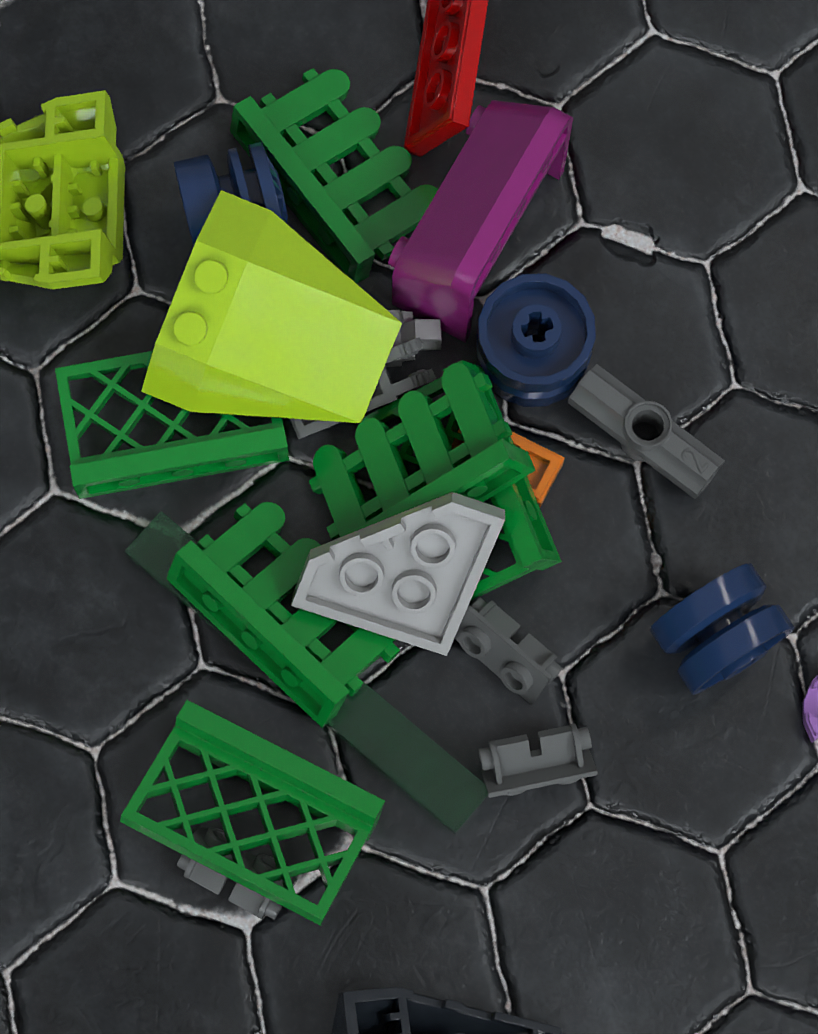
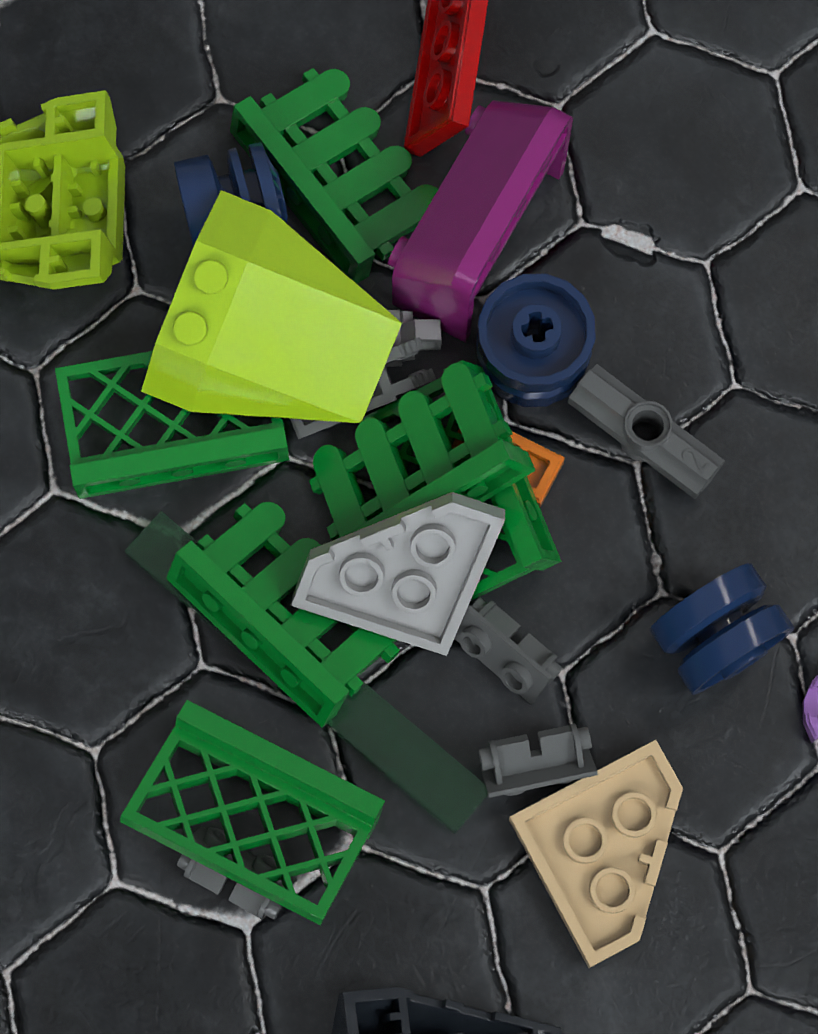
none -> tan plate [509,740,683,968]

